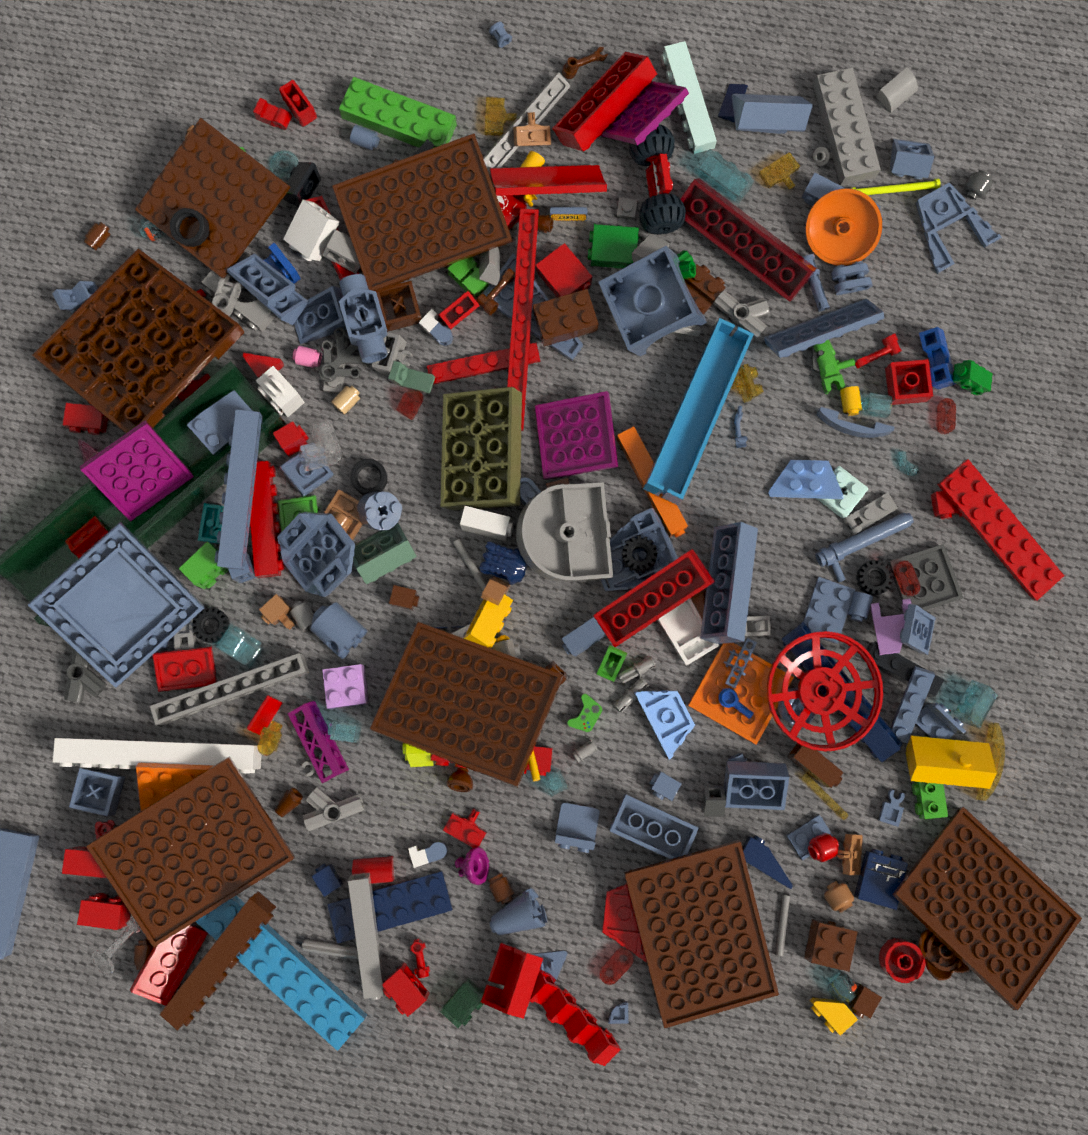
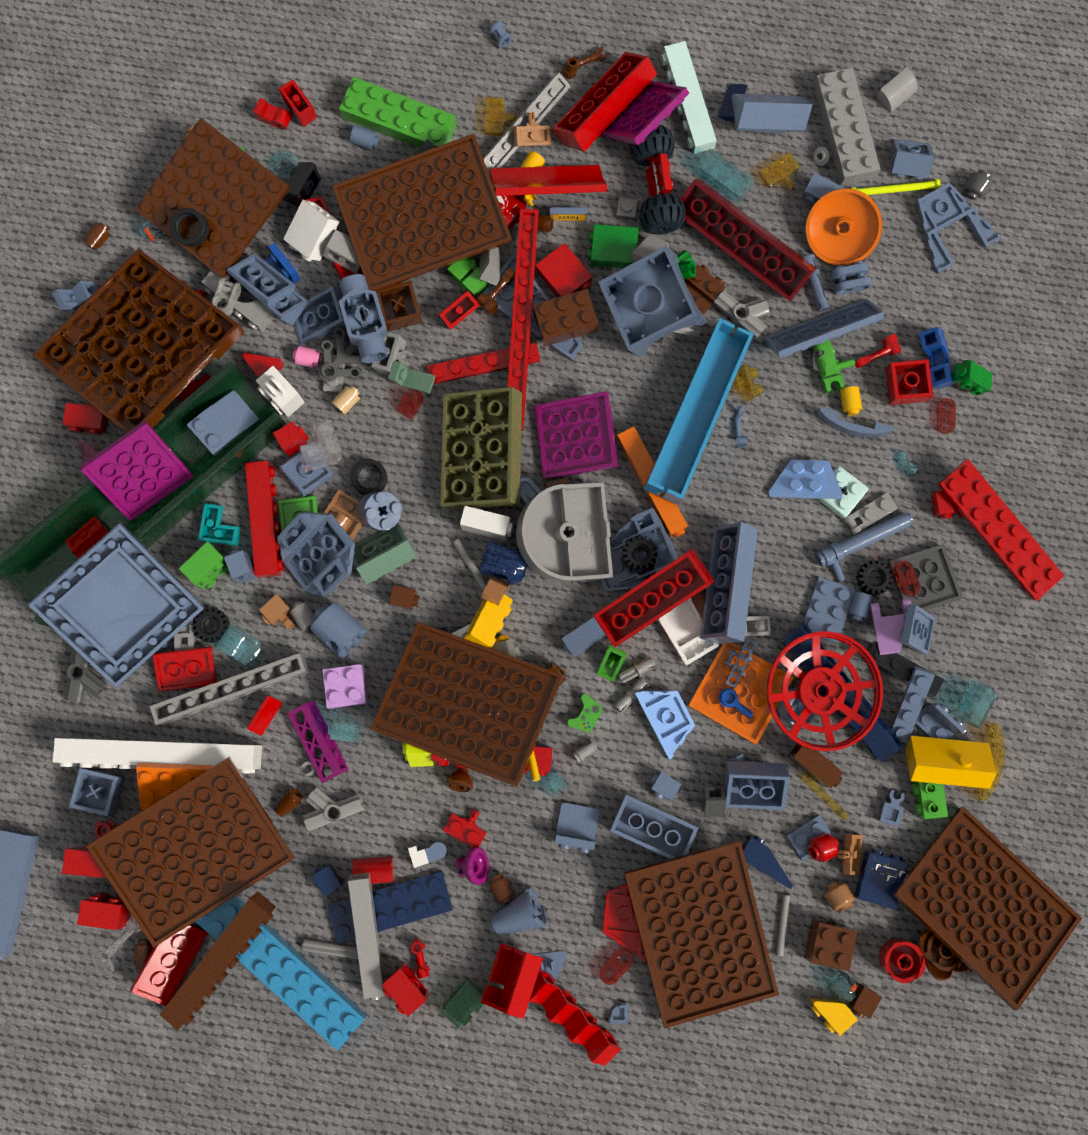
sand blue brick [215,410,262,570] -> none
clear yellow hips [258,721,283,756] -> none
leg [419,309,453,346] -> none
clear light blue brick [862,393,893,419] -> none

